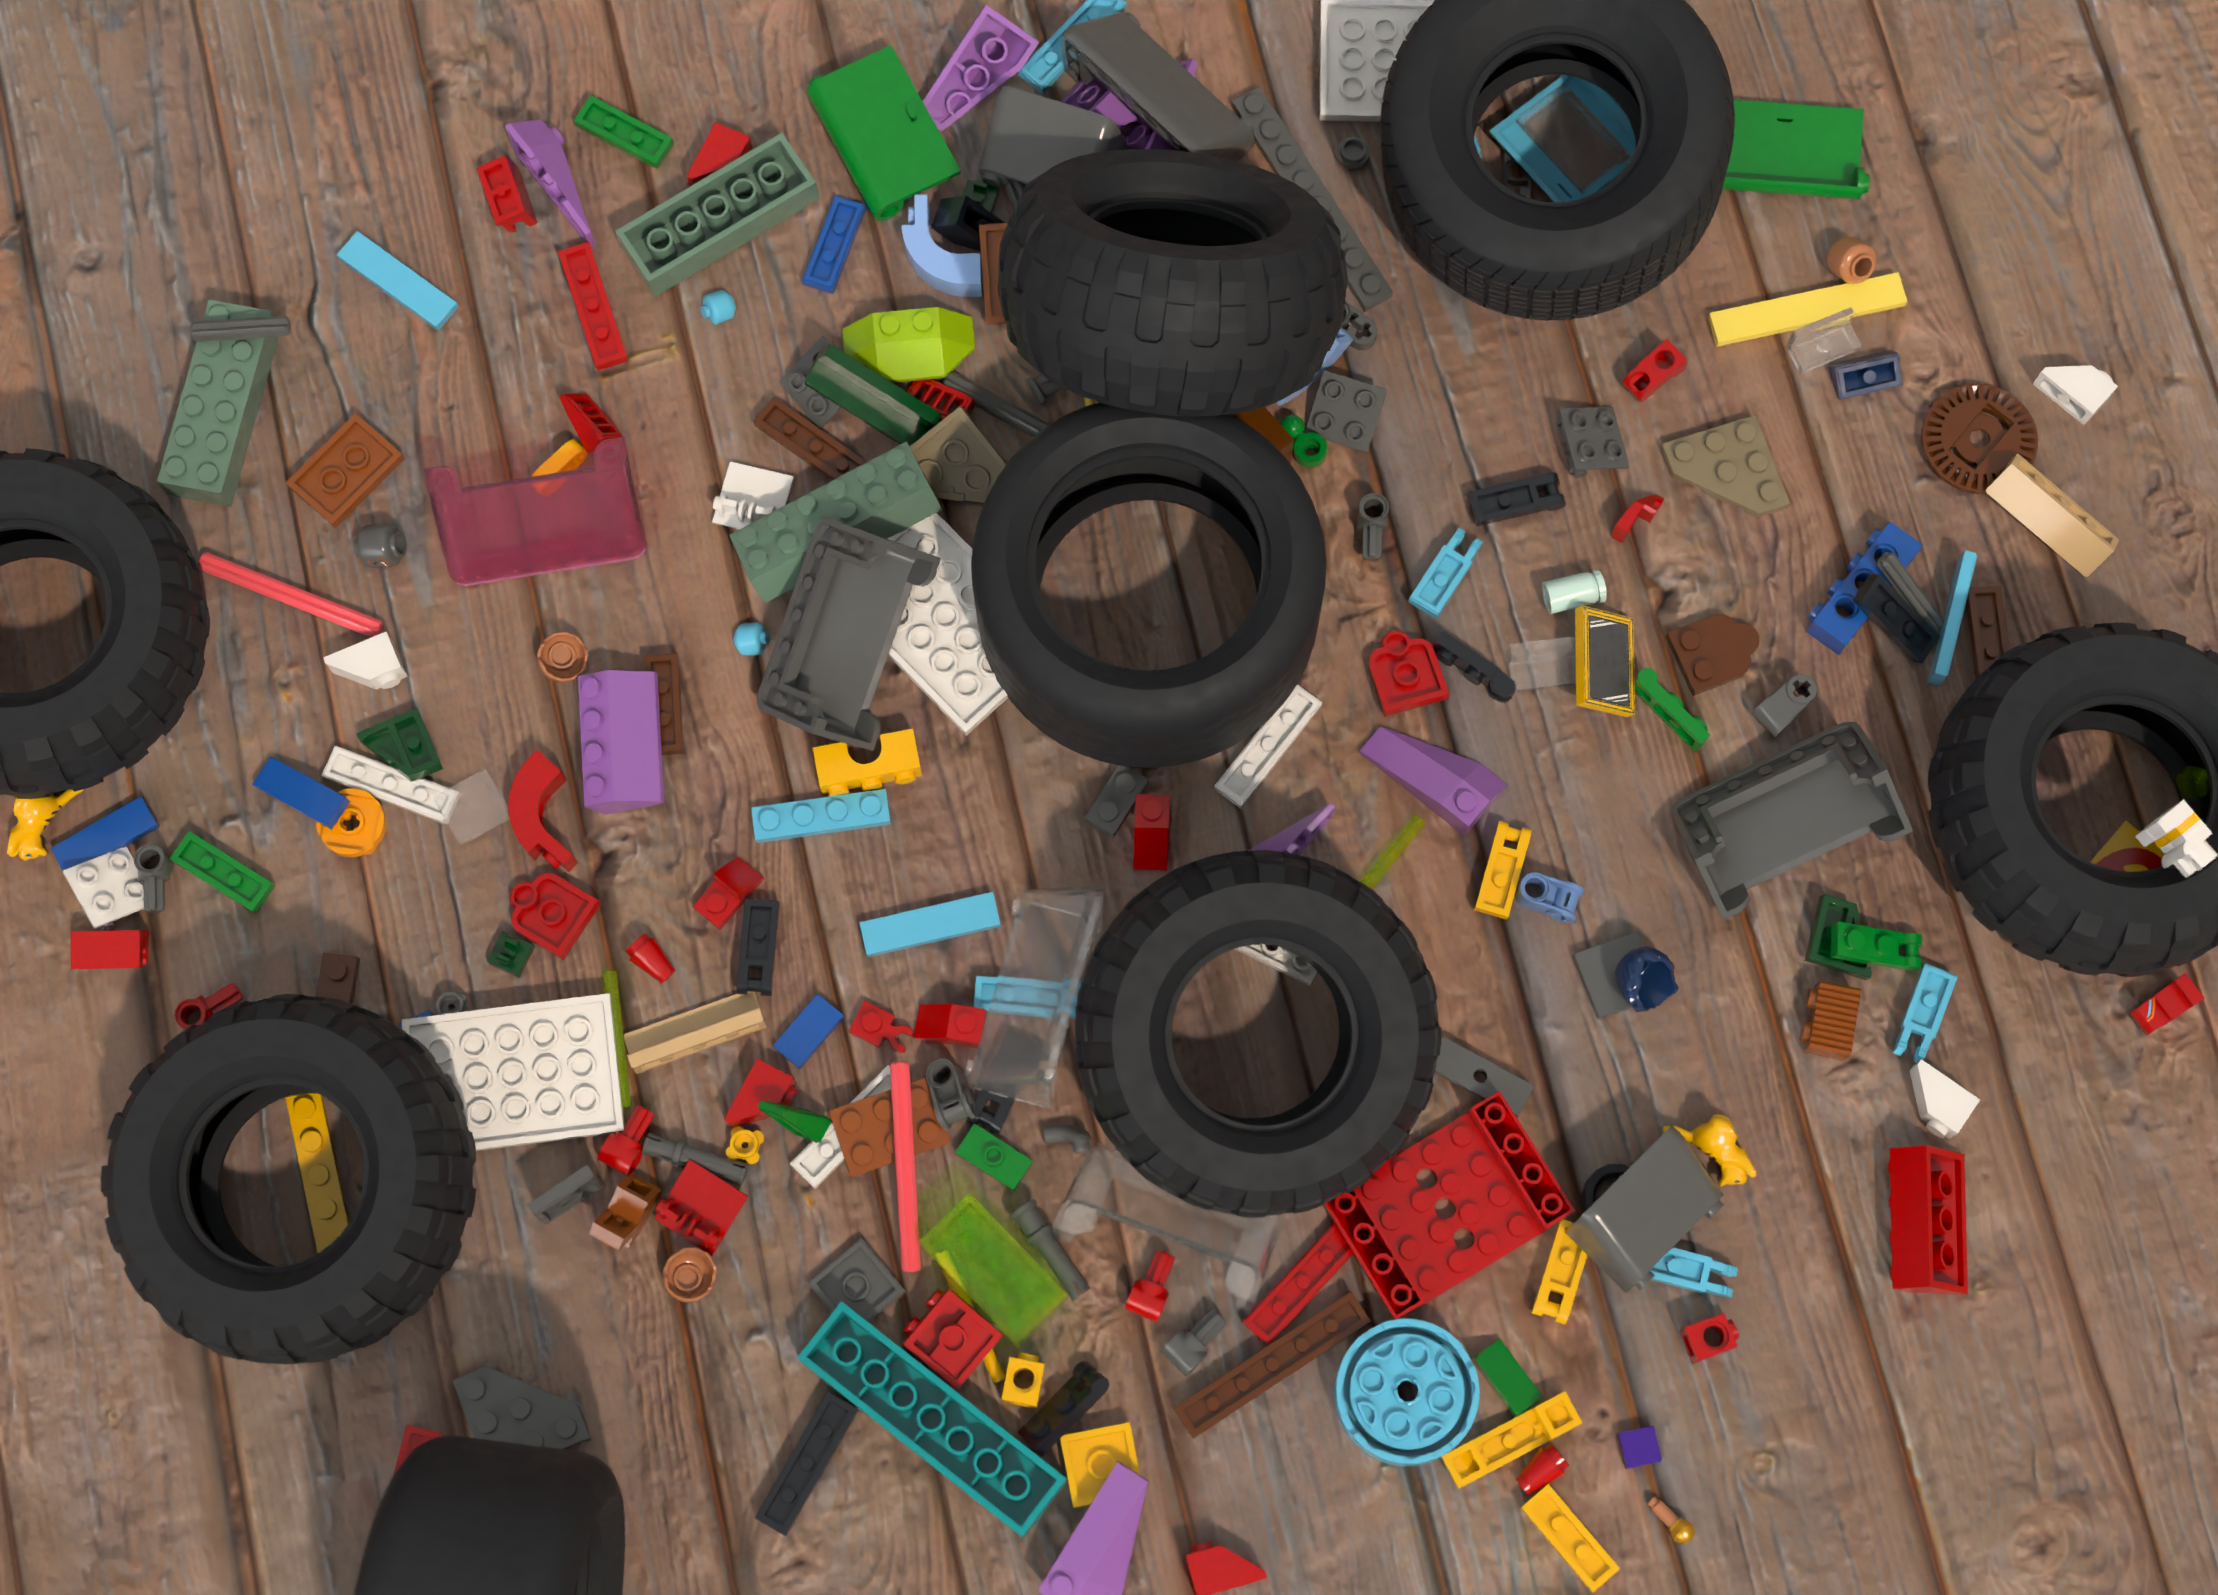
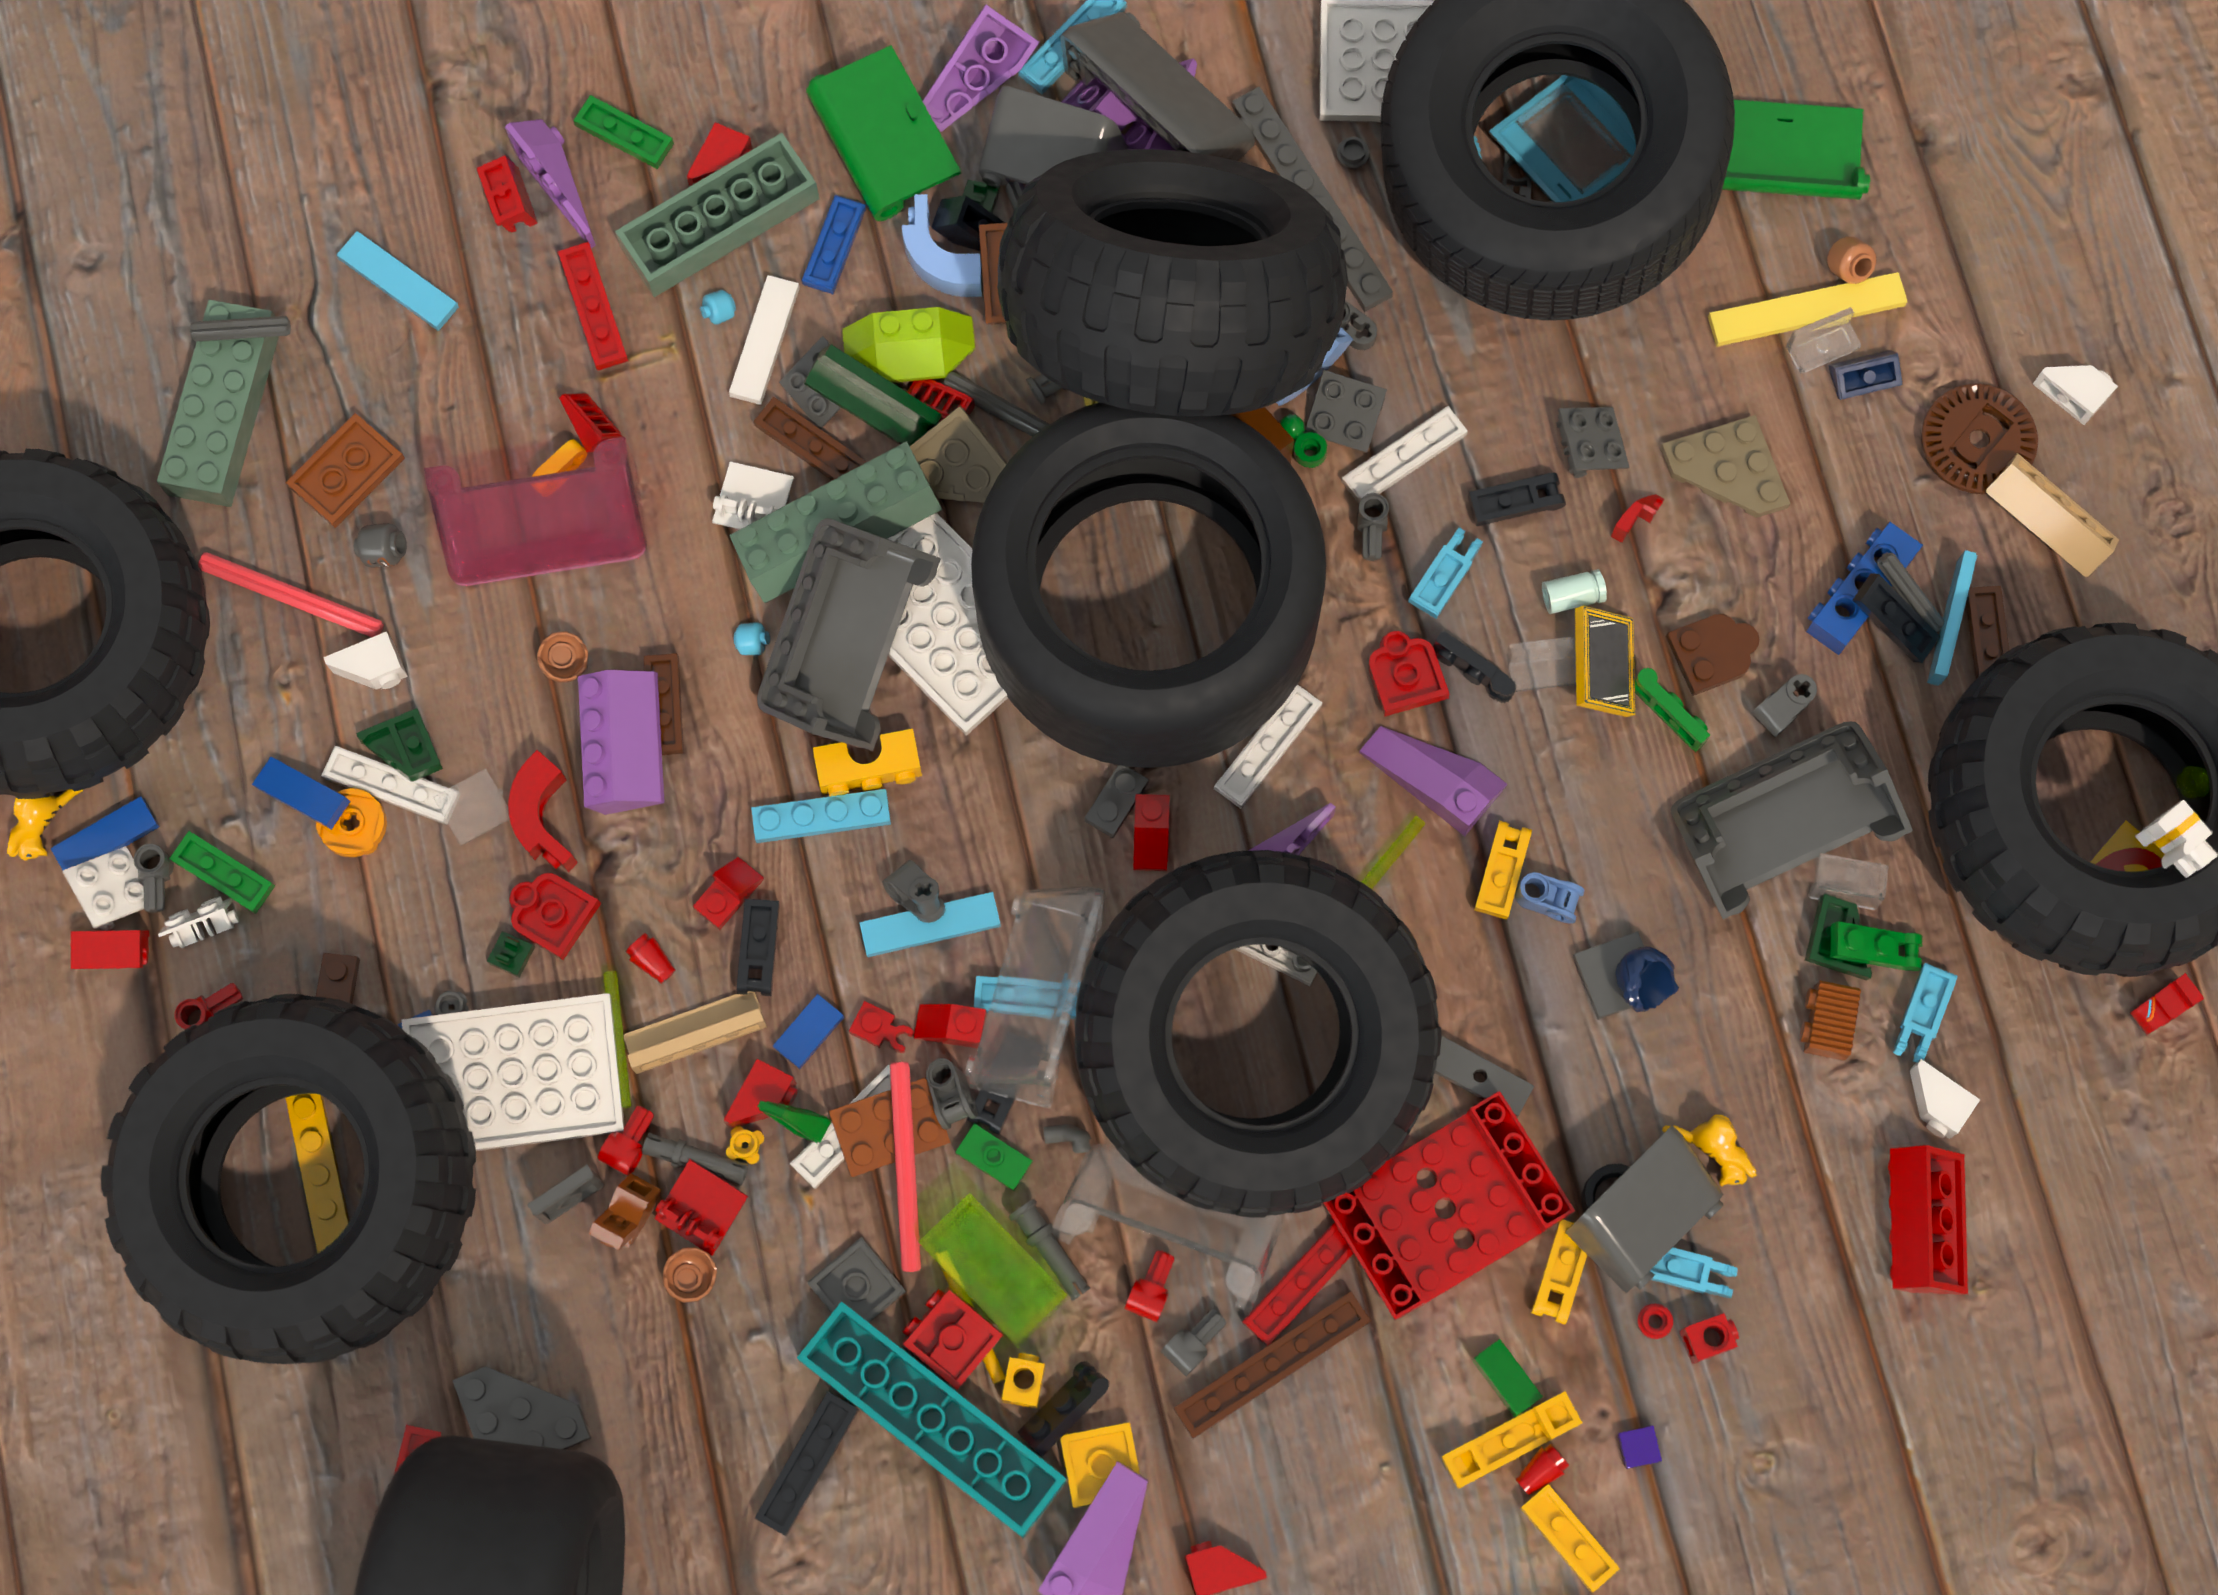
medium azure brick [1334,1319,1480,1466] -> none
red leg [1622,339,1687,402] -> none
piece [1648,1497,1695,1544] -> none
none -> white hinge [158,896,239,948]
none -> white tile [729,275,800,405]
none -> dark grey piece [882,860,945,923]
none -> white tile [1341,406,1468,504]
none -> red plate [1637,1303,1673,1339]
none -> clear panel [1808,853,1889,910]

